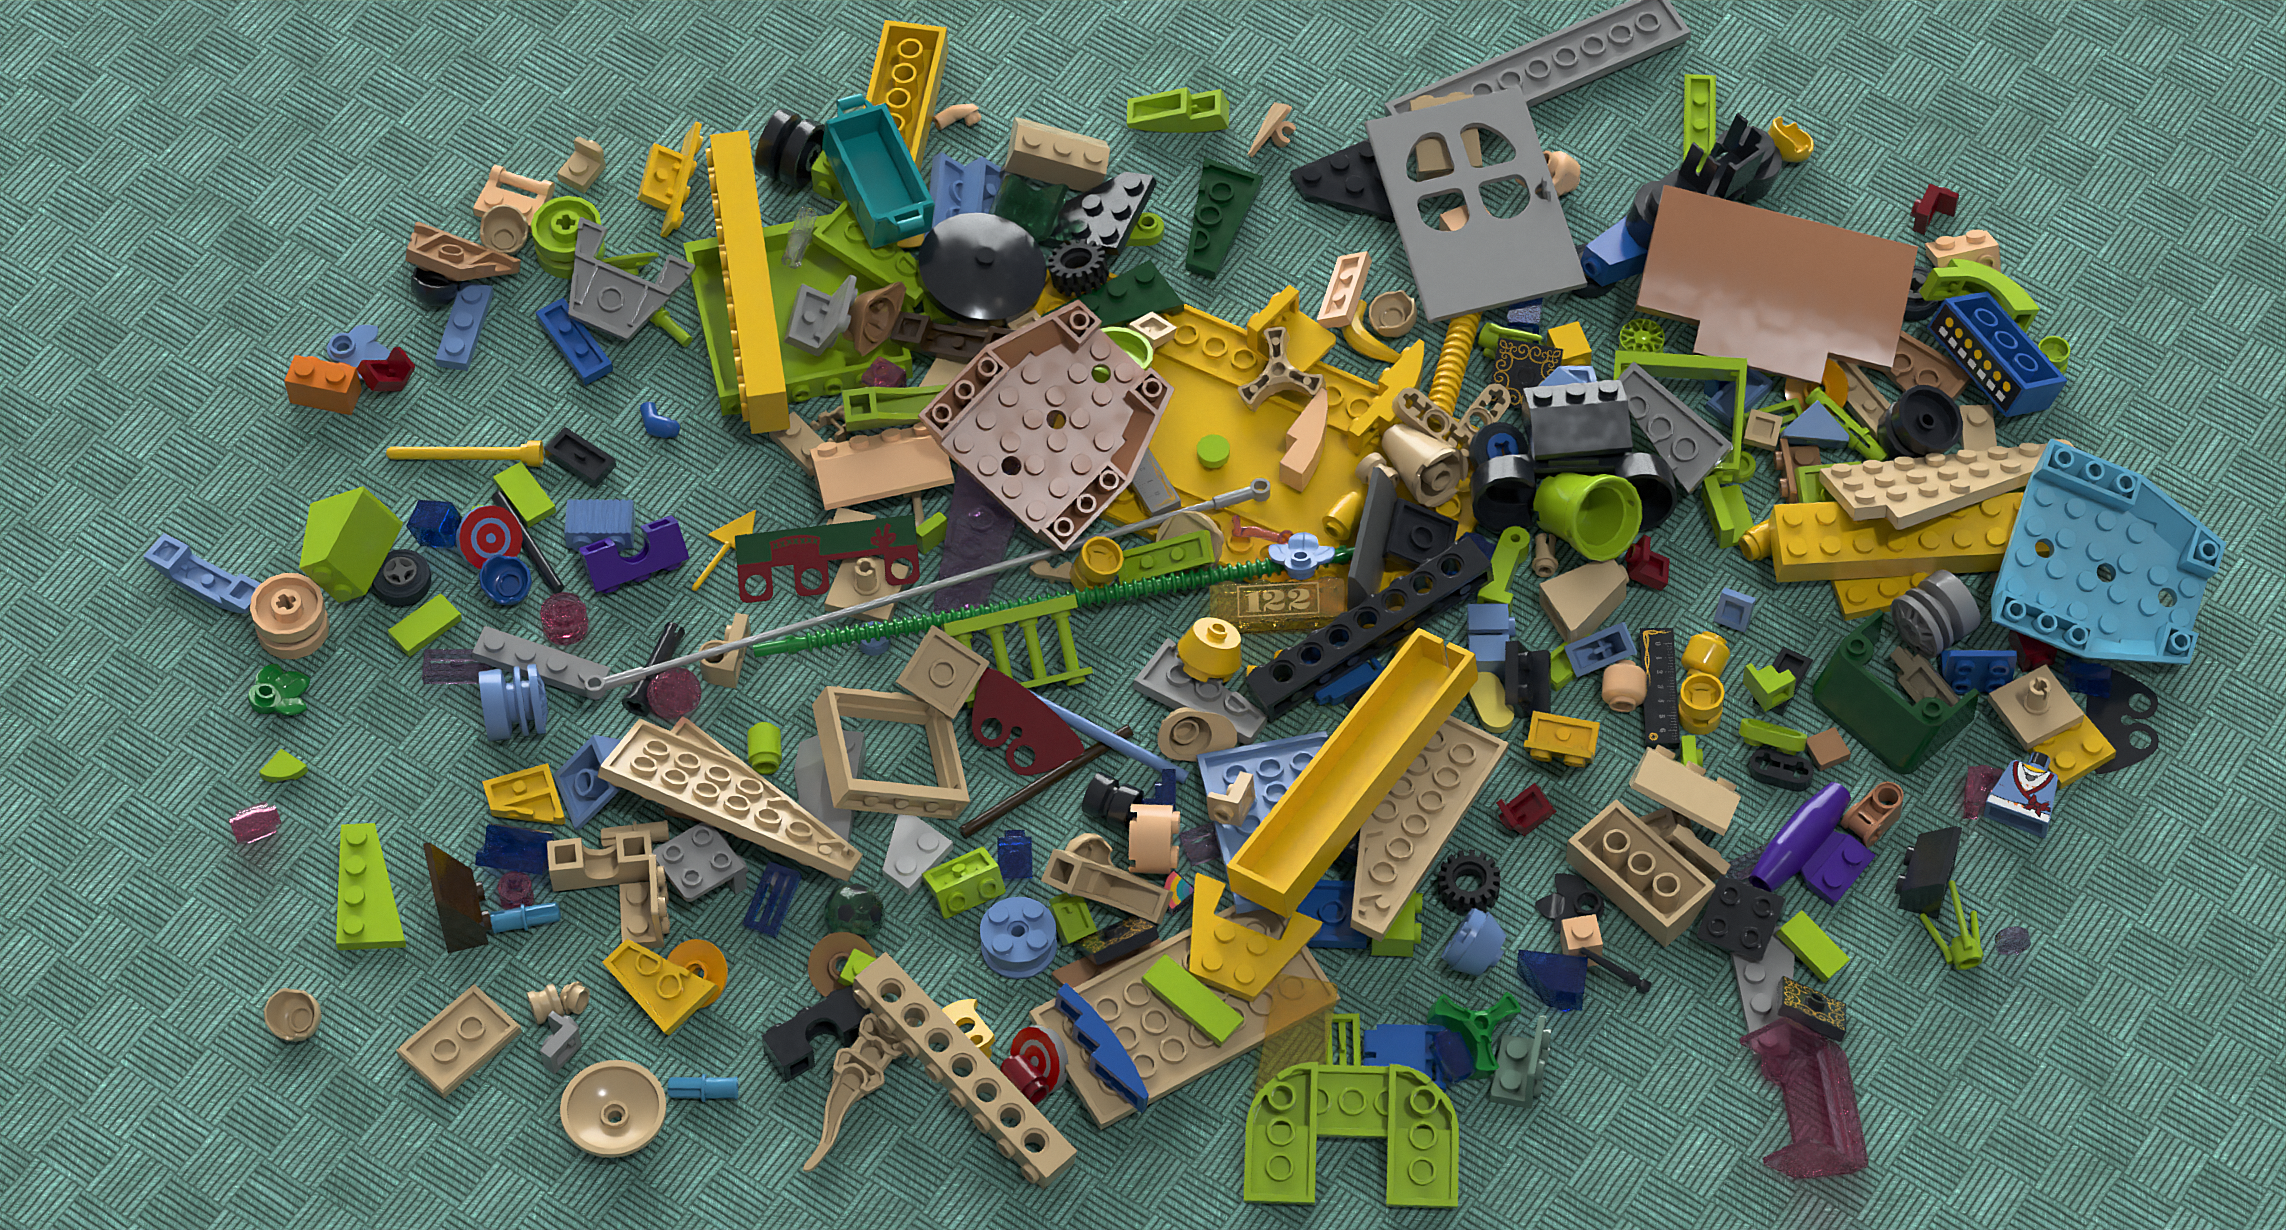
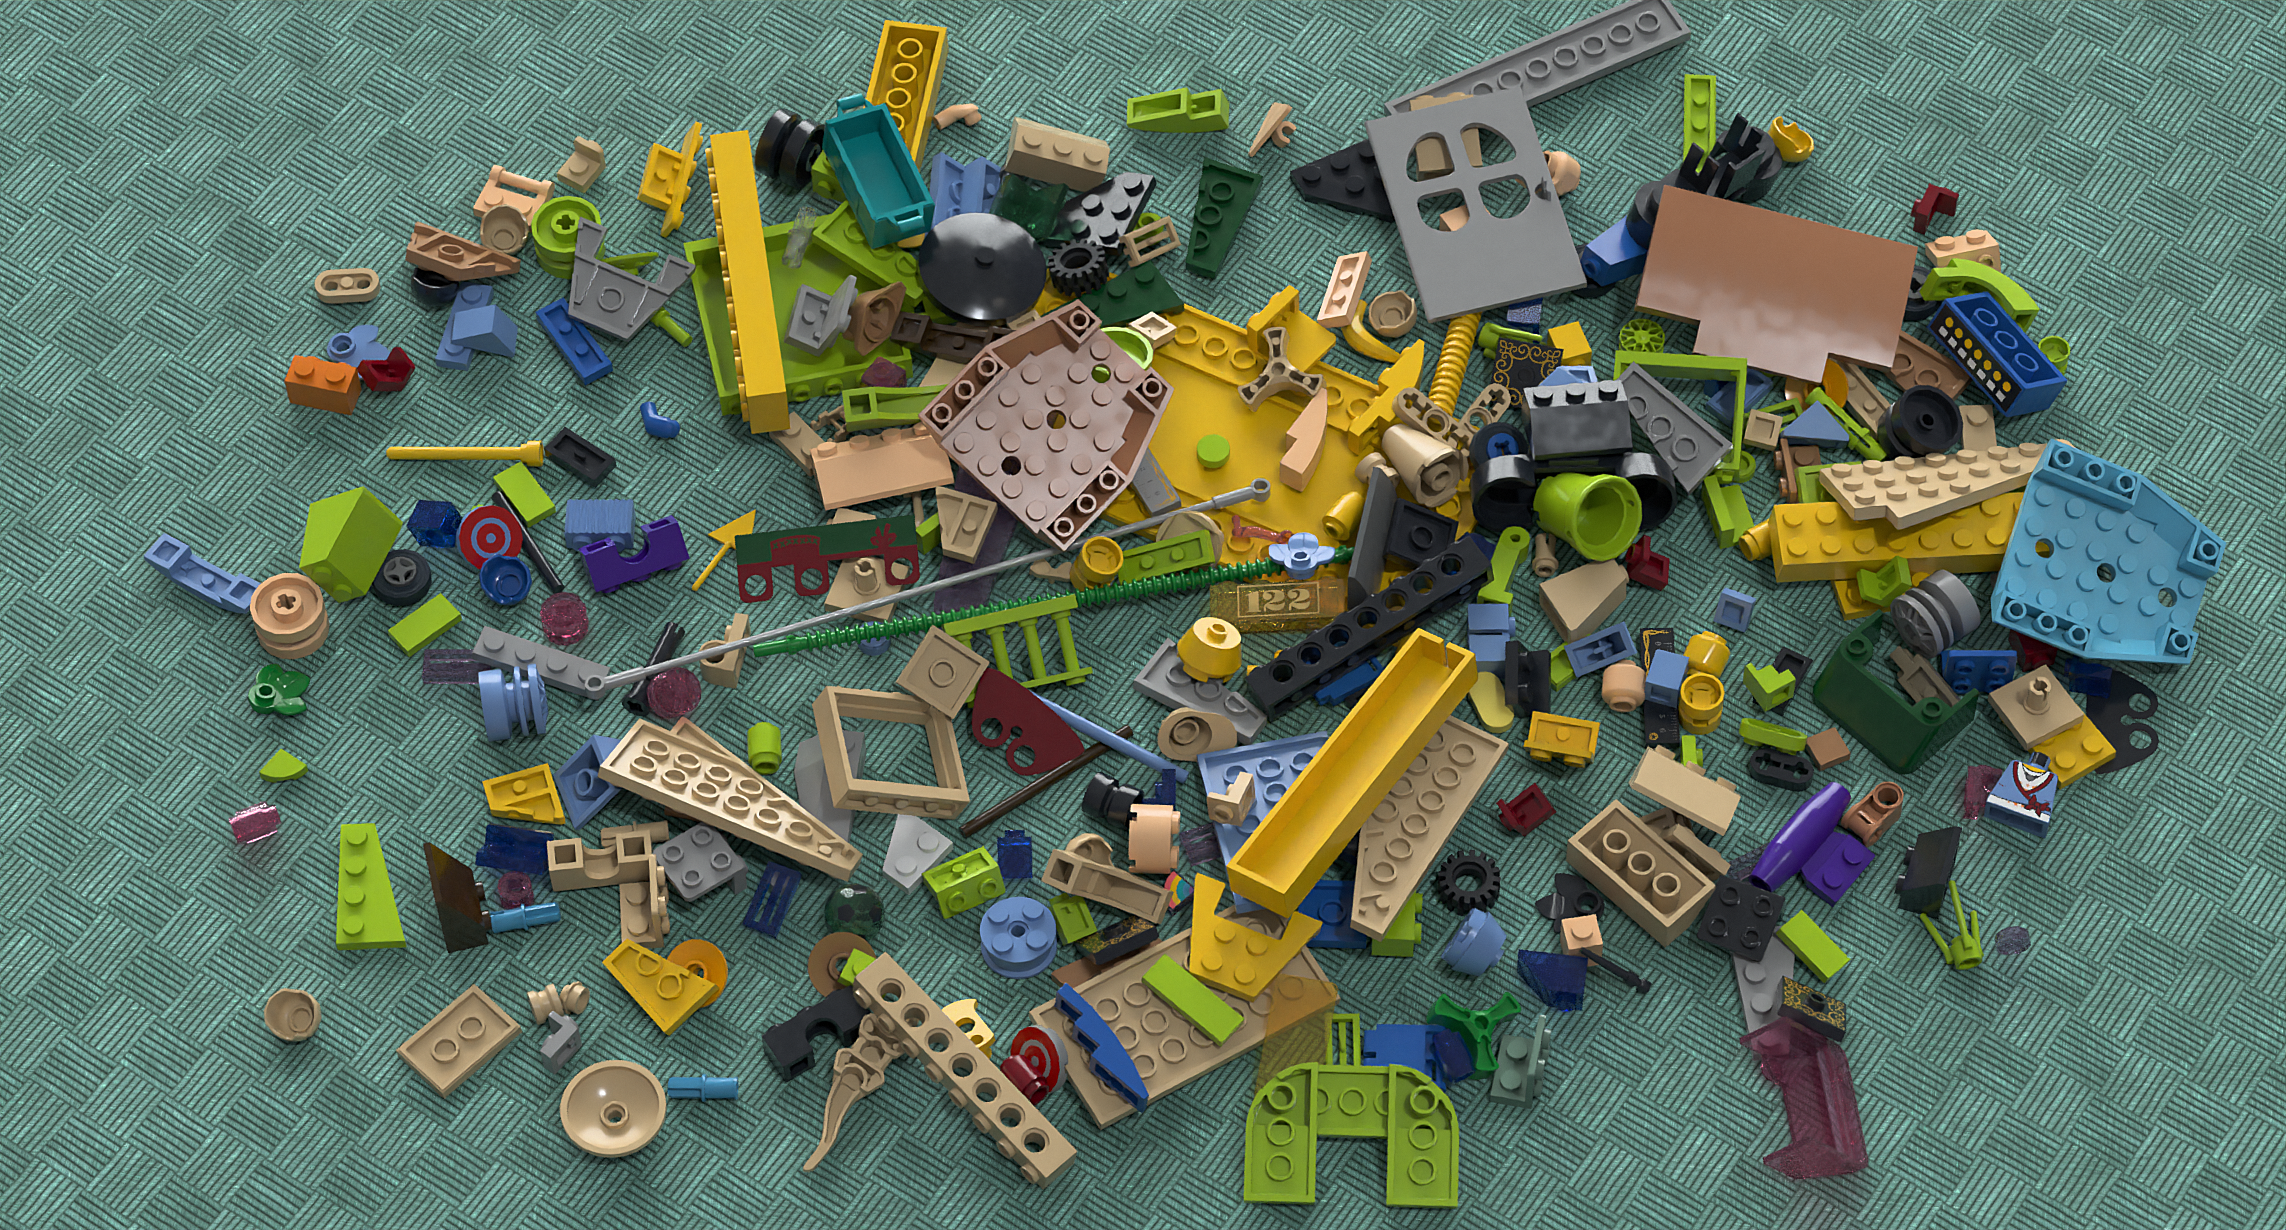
none -> tan plate [314,268,380,303]
none -> medium blue slope [450,304,518,357]
none -> tan wing [935,485,998,564]
none -> tan tile [1119,216,1181,268]
none -> medium blue panel [1644,649,1689,708]
none -> lime bracket [1856,556,1912,607]

